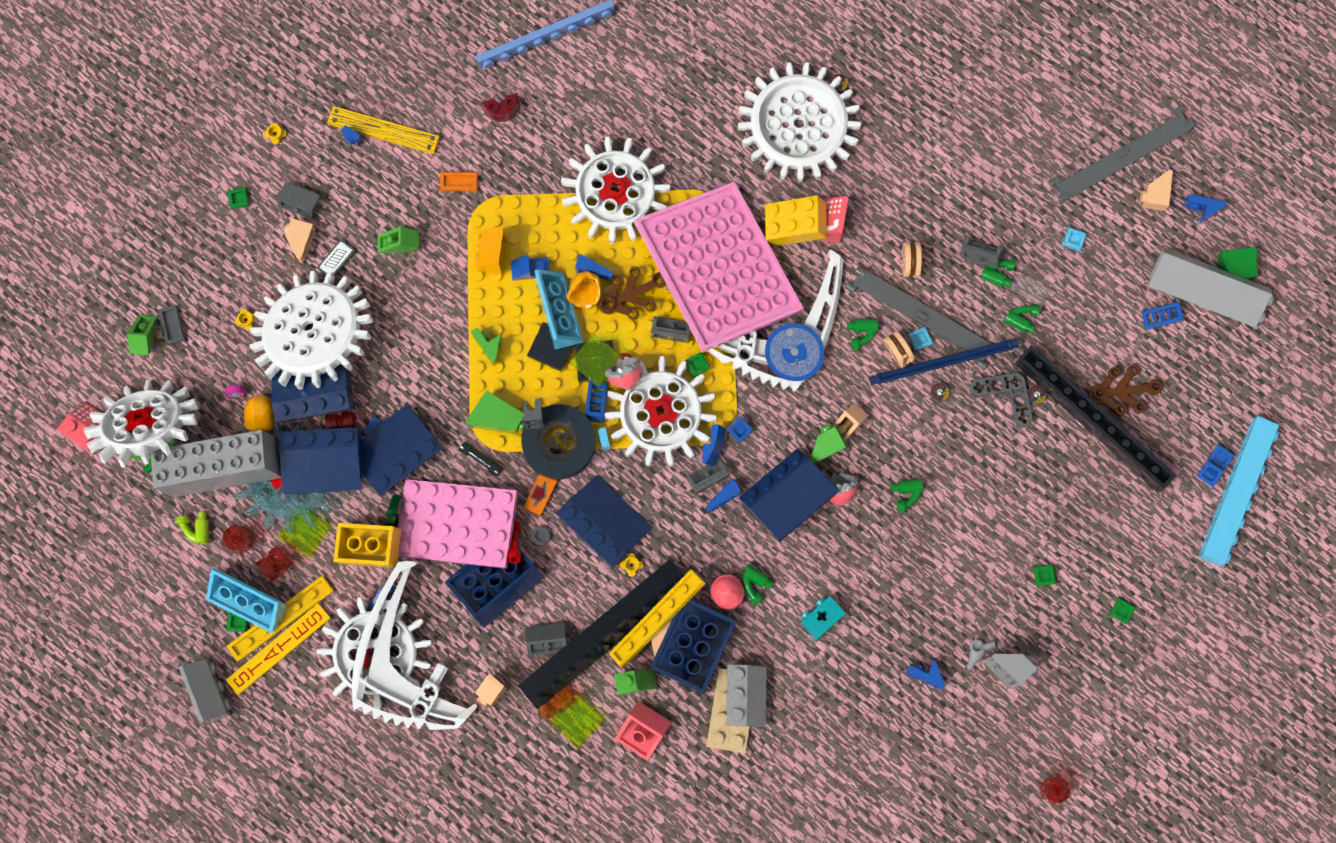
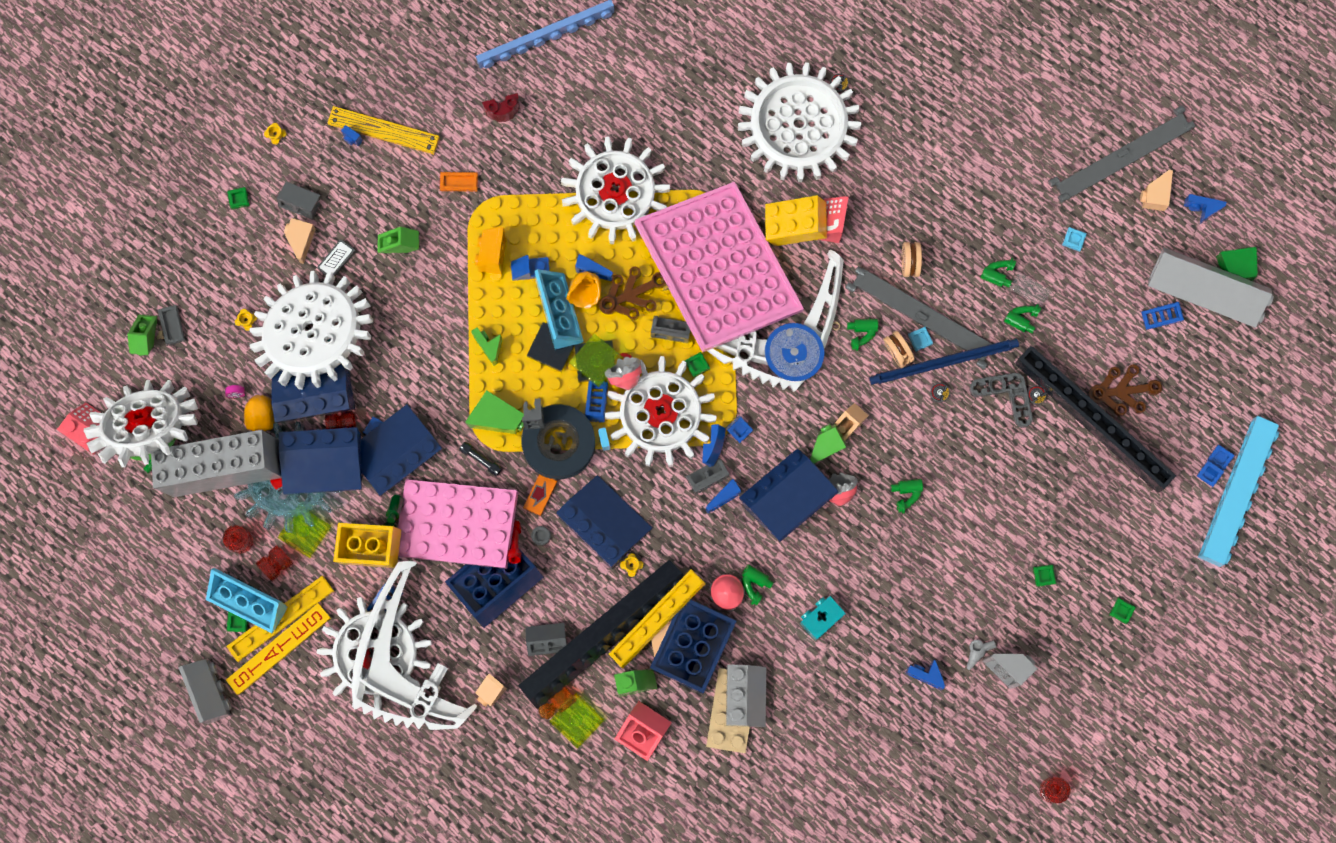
lime plant [175,512,209,544] -> none
dark grey hinge [961,236,1004,268] -> none

